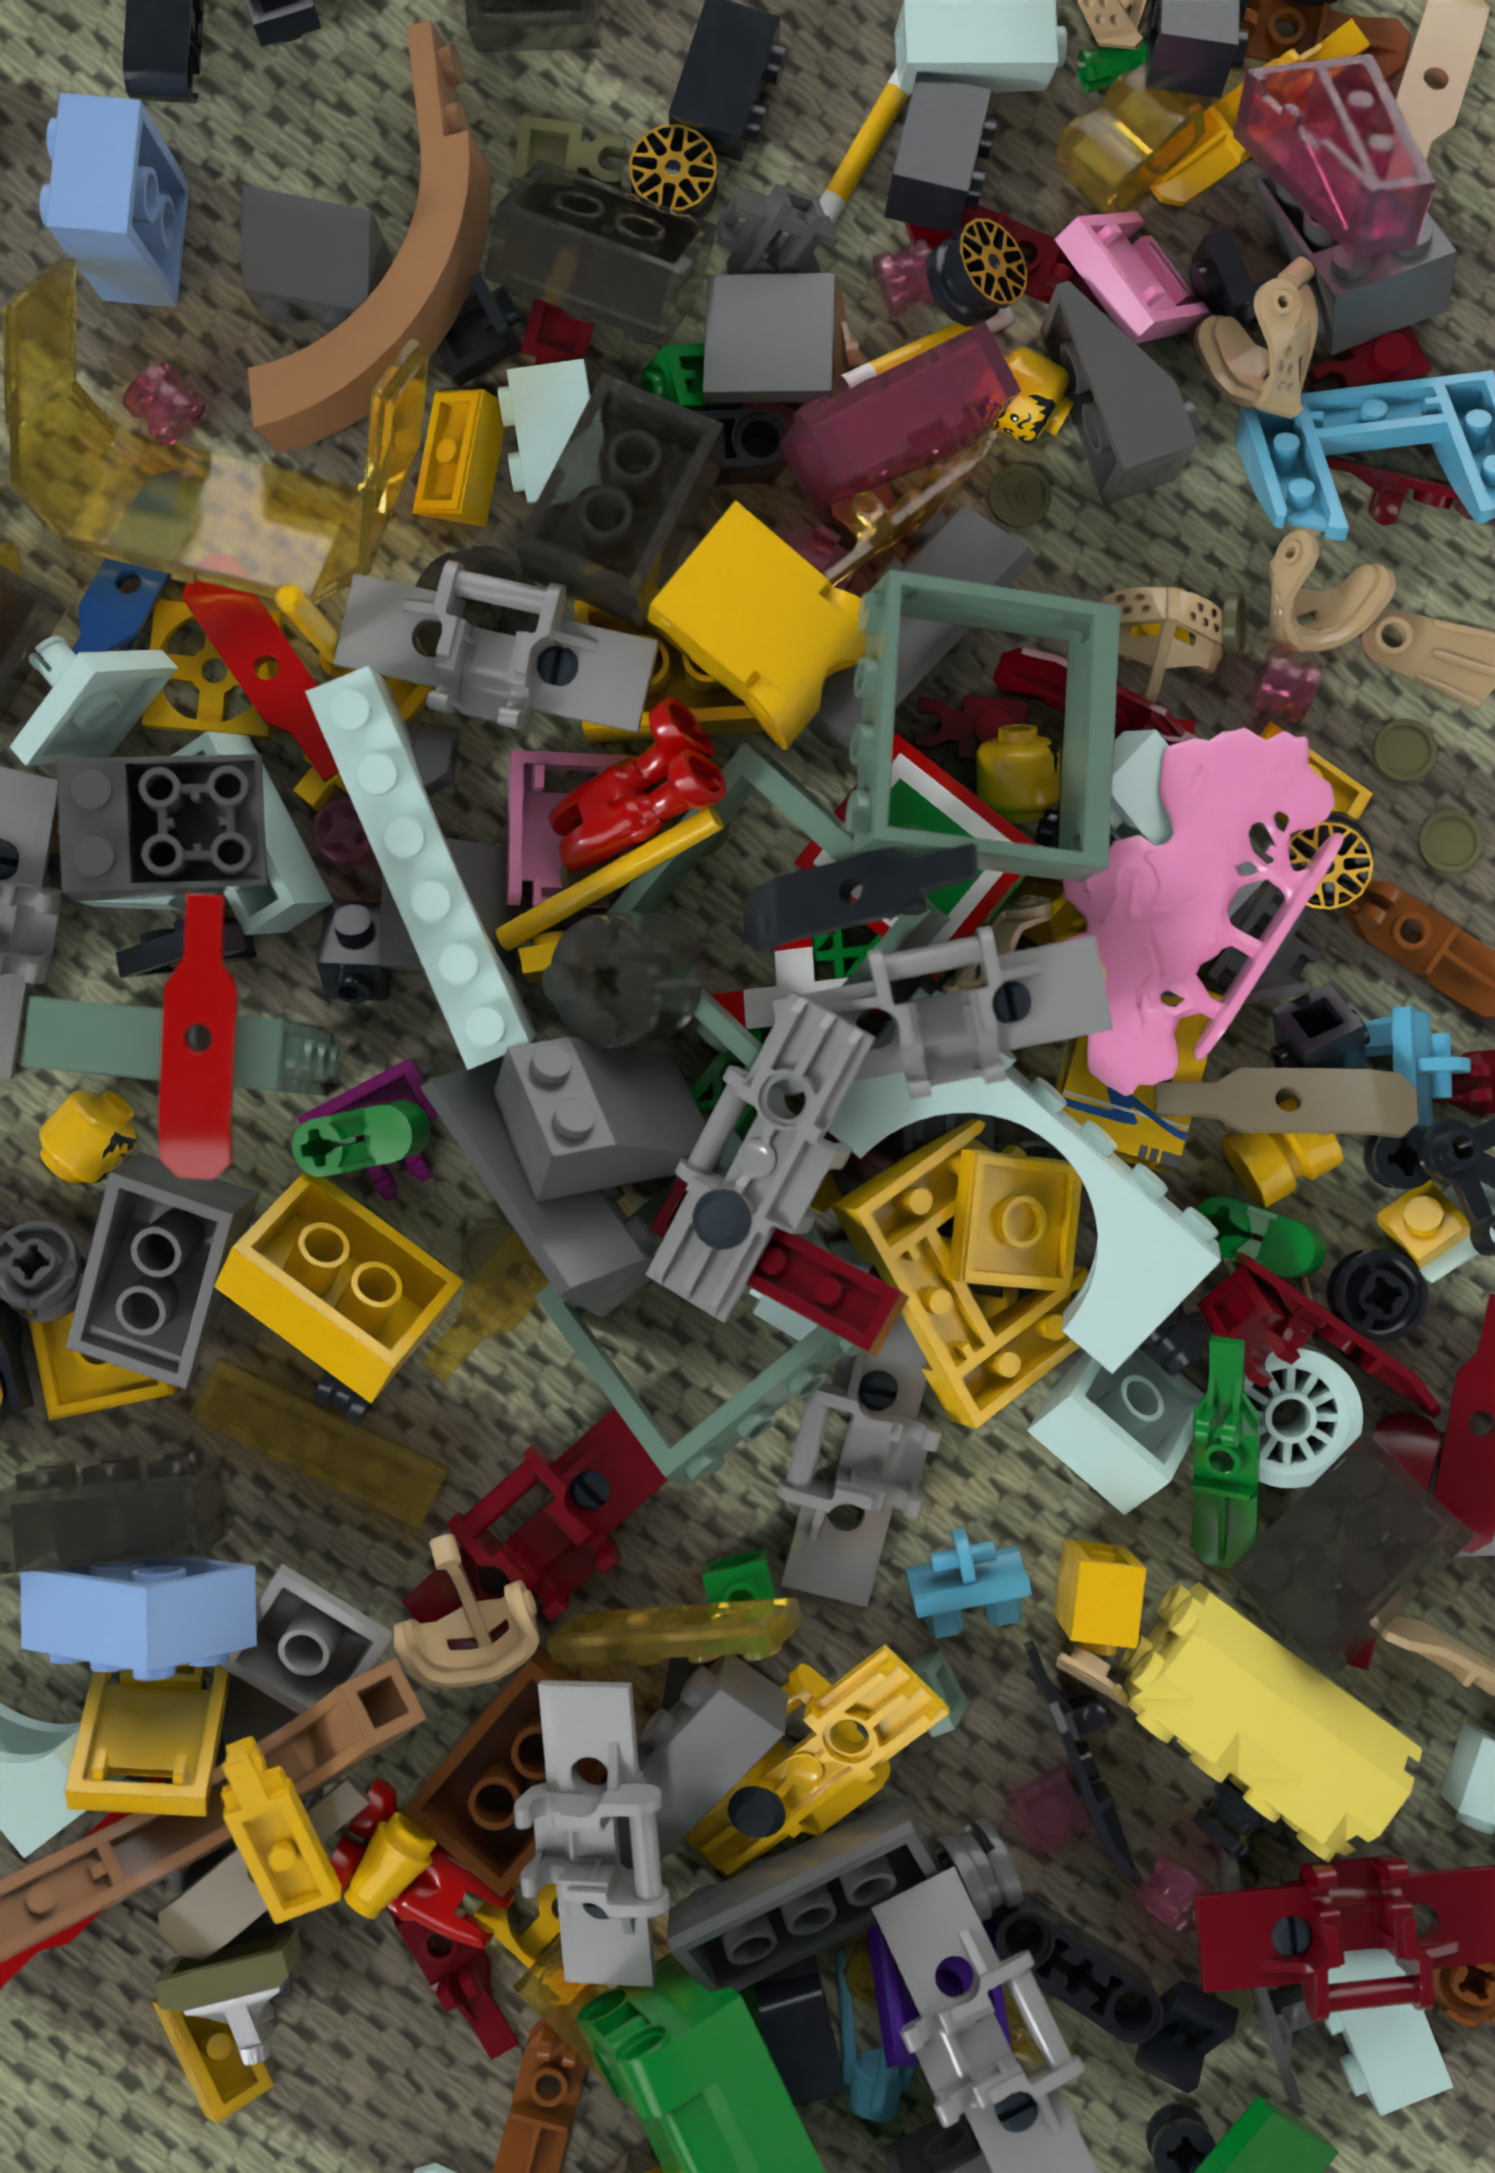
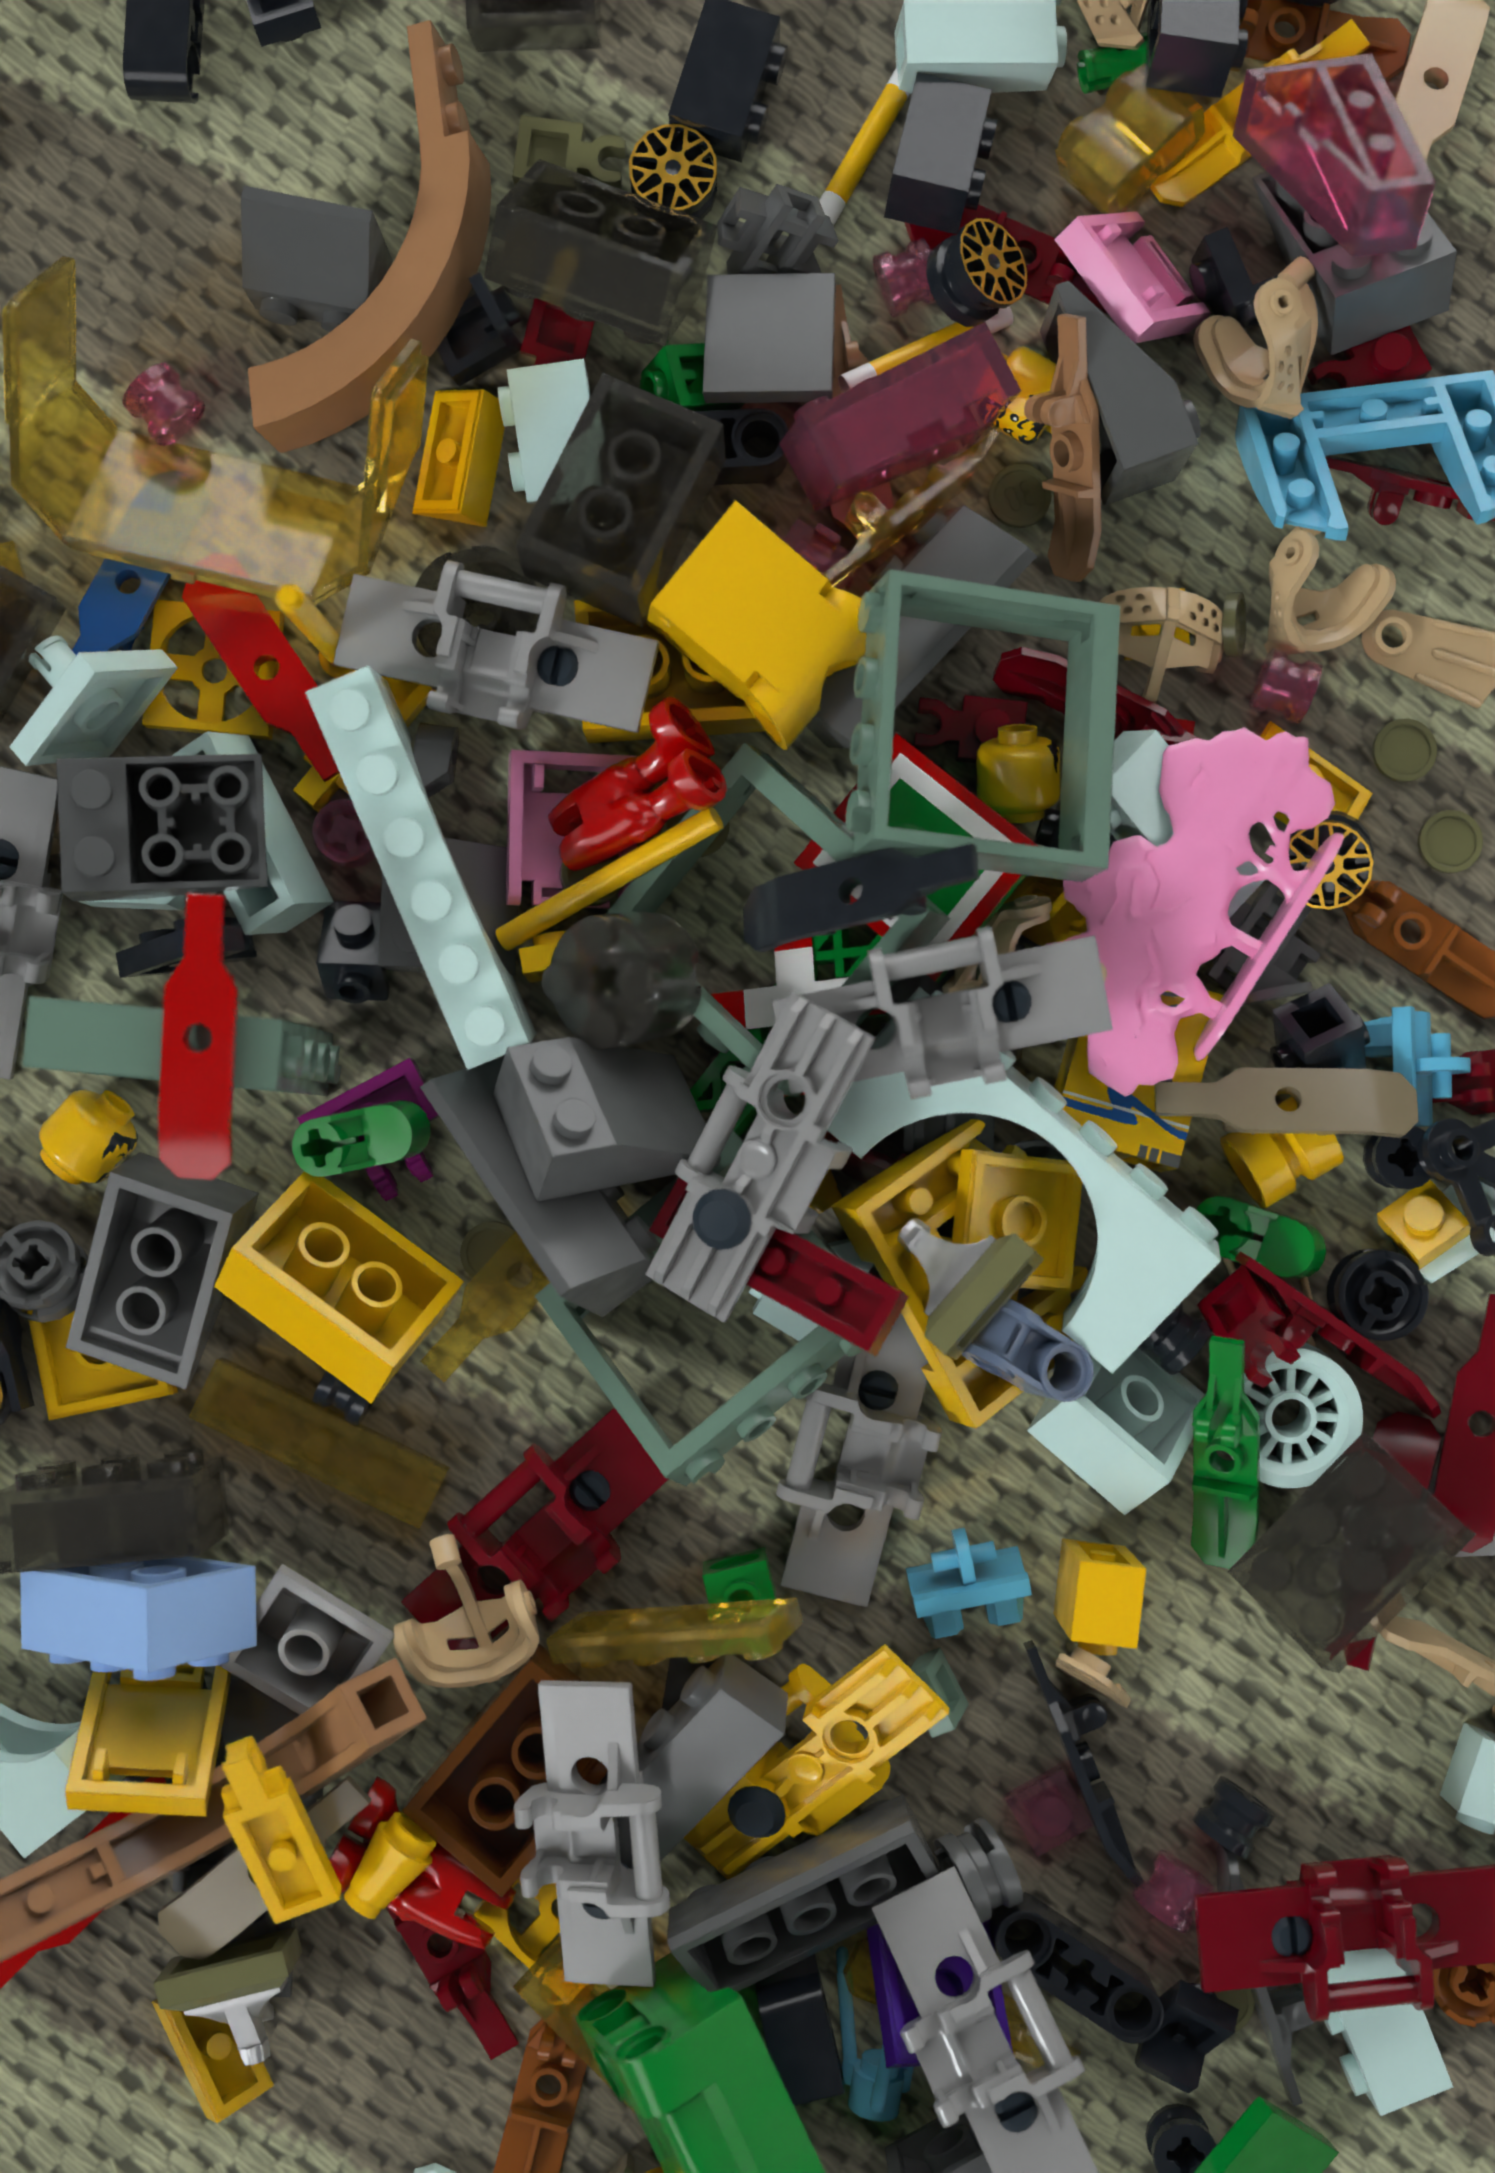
light blue brick [40,92,190,307] -> none
light yellow brick [1119,1582,1423,1863] -> none
none -> olive piece [897,1218,1044,1360]
none -> sand blue piece [961,1299,1094,1402]
none -> medium nougat piece [1024,313,1102,582]

